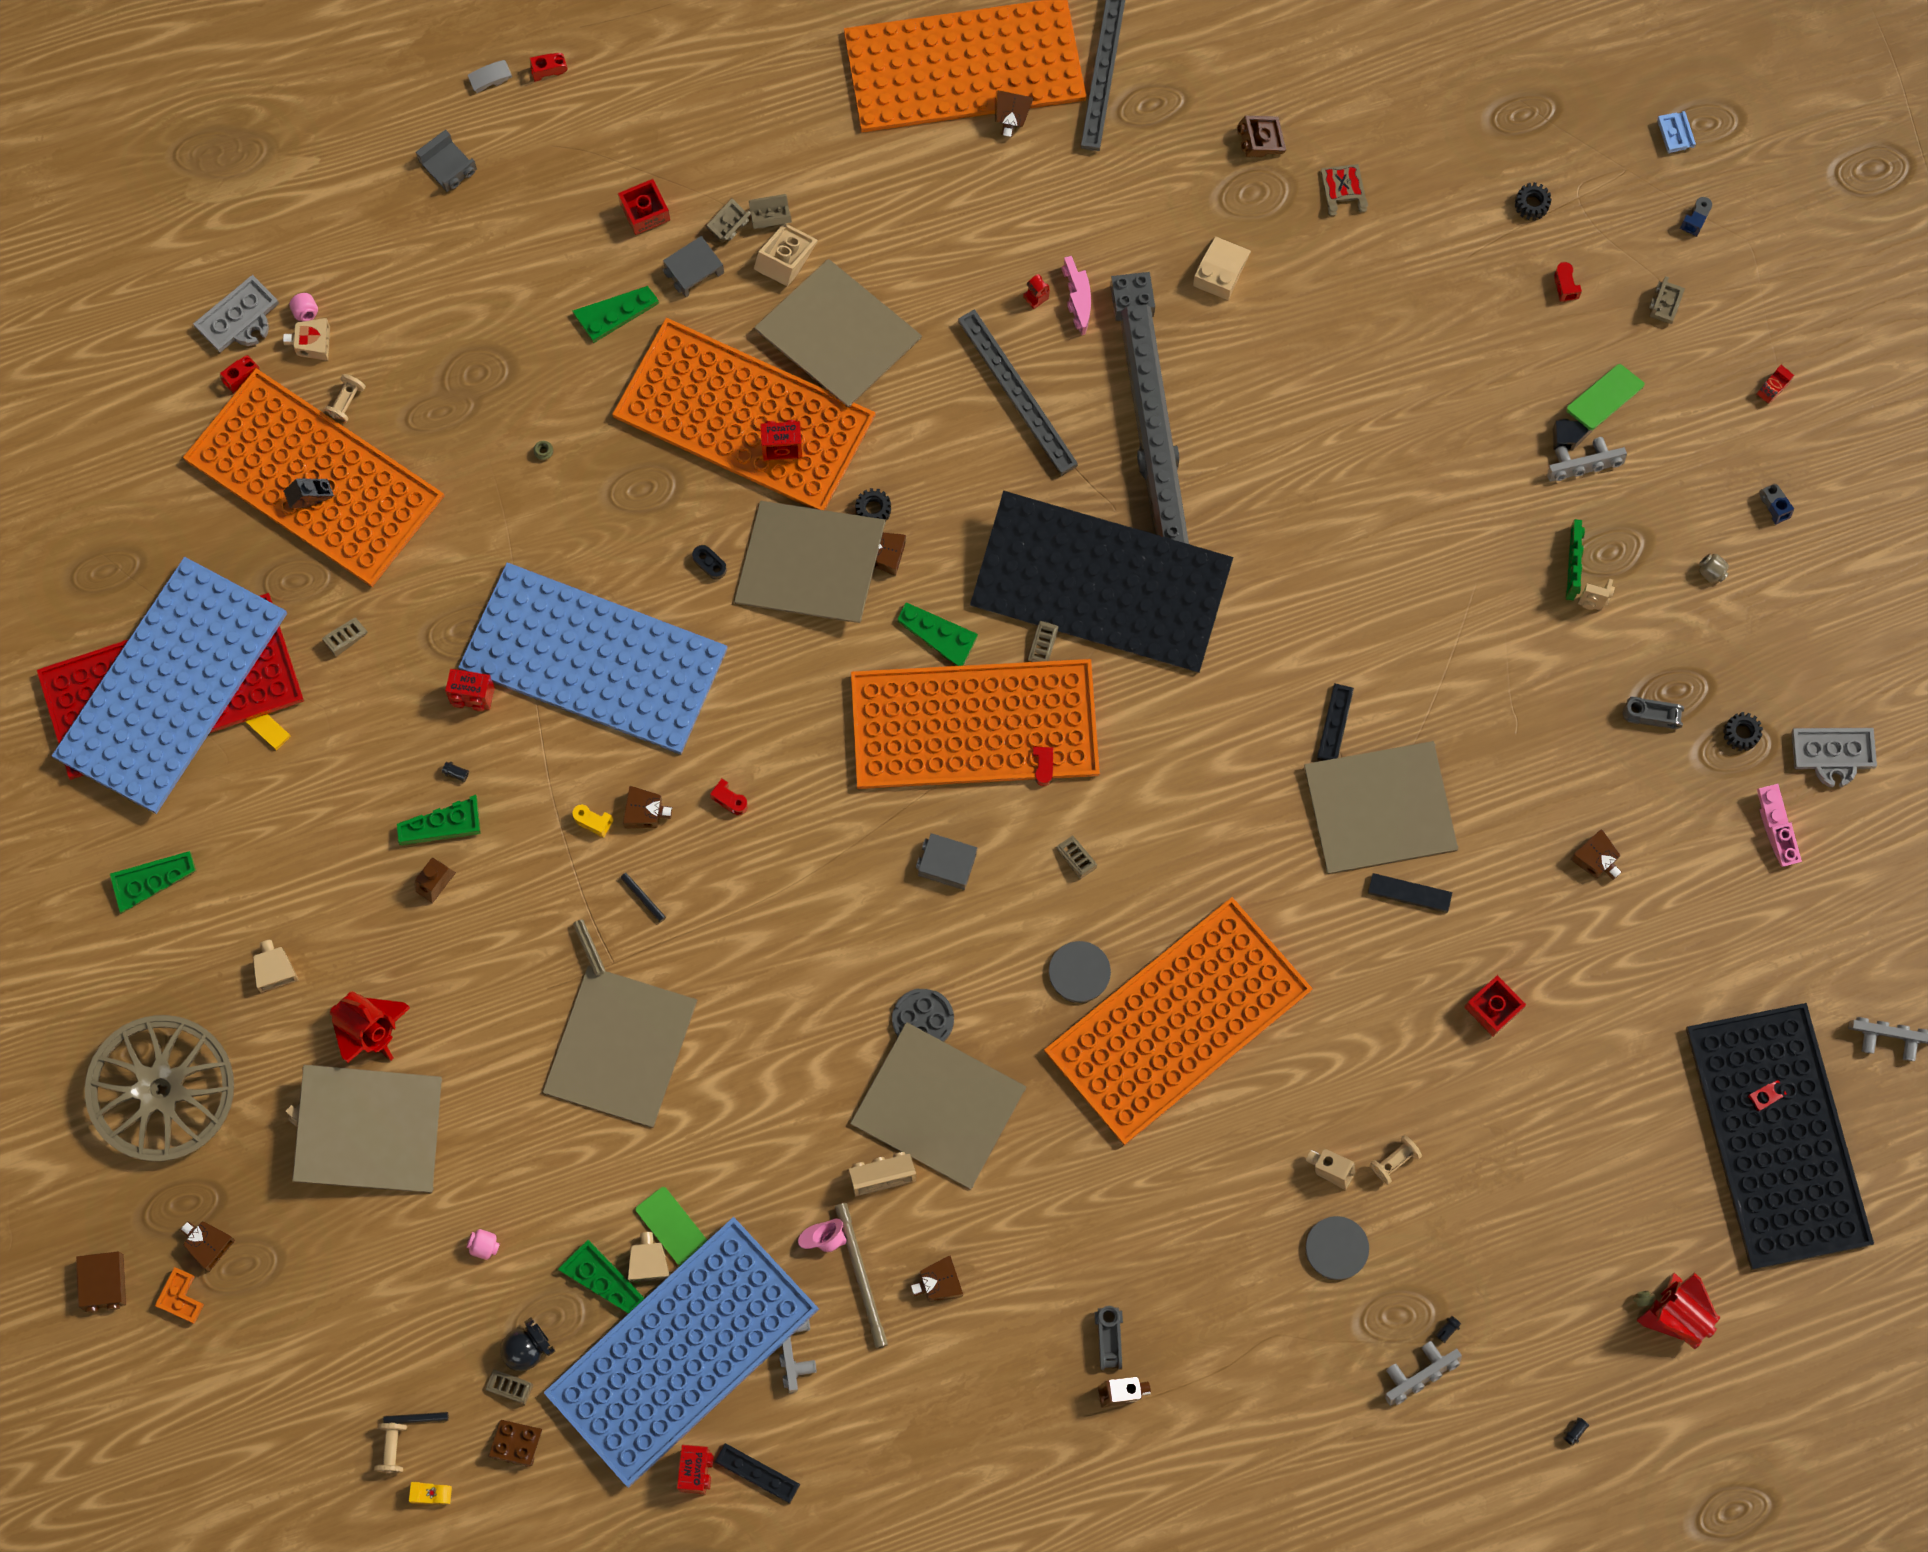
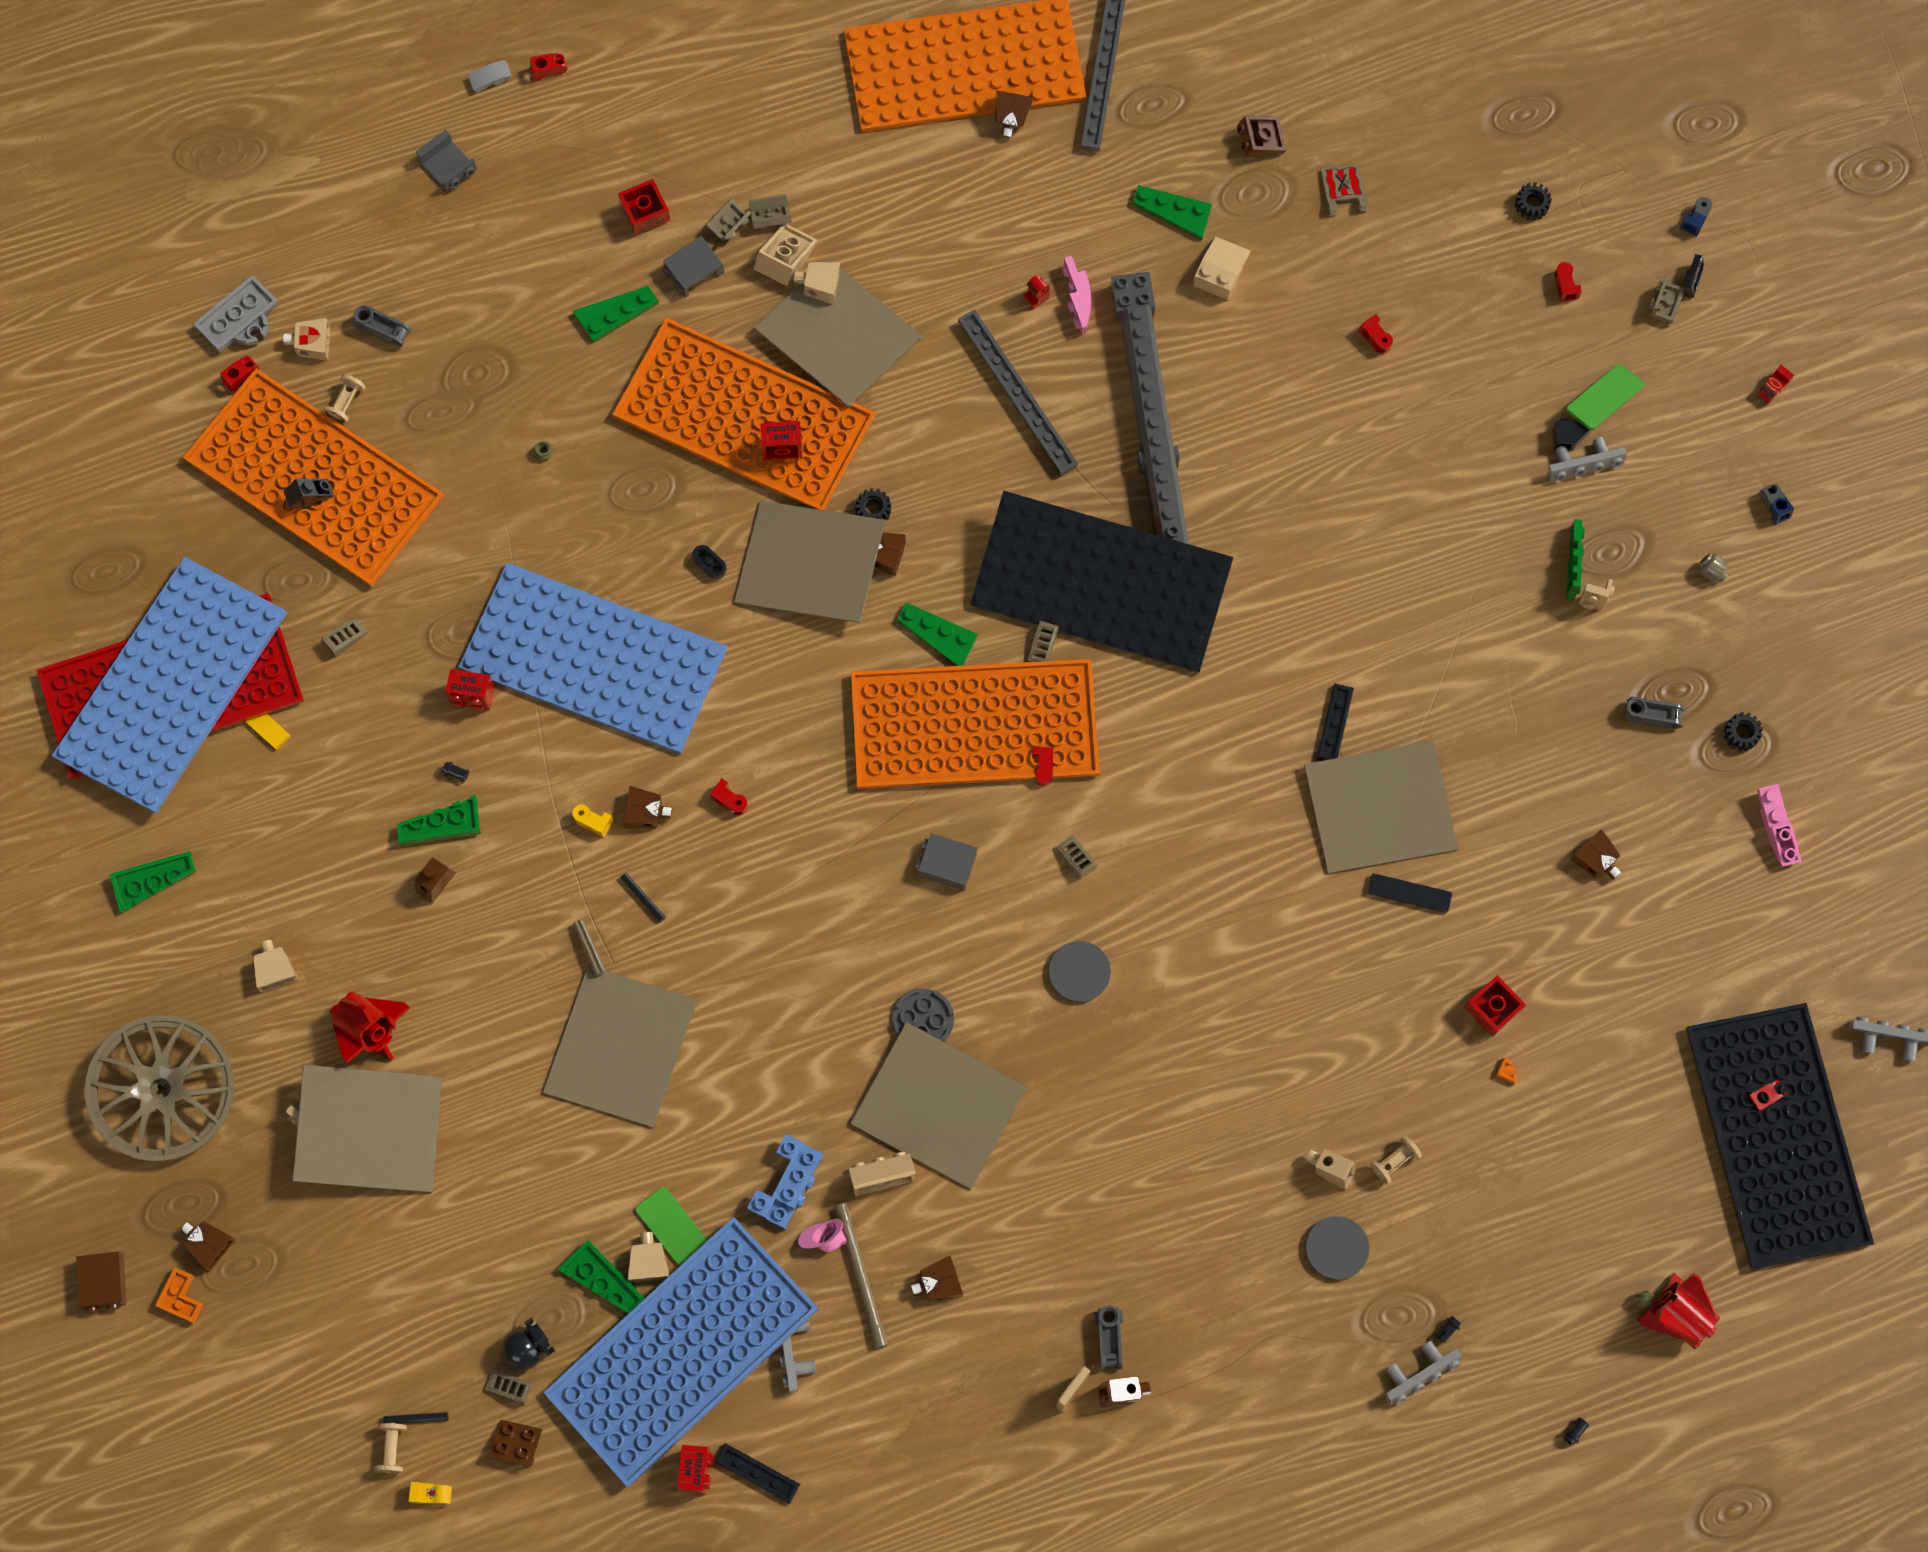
bright pink head [289,293,318,322] -> none
bright pink head [466,1229,499,1260] -> none
orange plate [1044,897,1313,1146] -> none
light blue plate [1657,111,1696,153] -> none
light grey plate [1791,728,1877,788] -> none
none -> dark grey piece [352,305,412,347]
none -> medium blue bracket [747,1134,824,1230]
none -> tan torso [794,262,840,304]
none -> tan tile [1056,1366,1090,1413]
none -> green wing [1133,185,1212,240]
none -> red leg [1359,314,1393,354]
none -> orange tile [1495,1057,1517,1085]
none -> black plate [1684,254,1705,298]

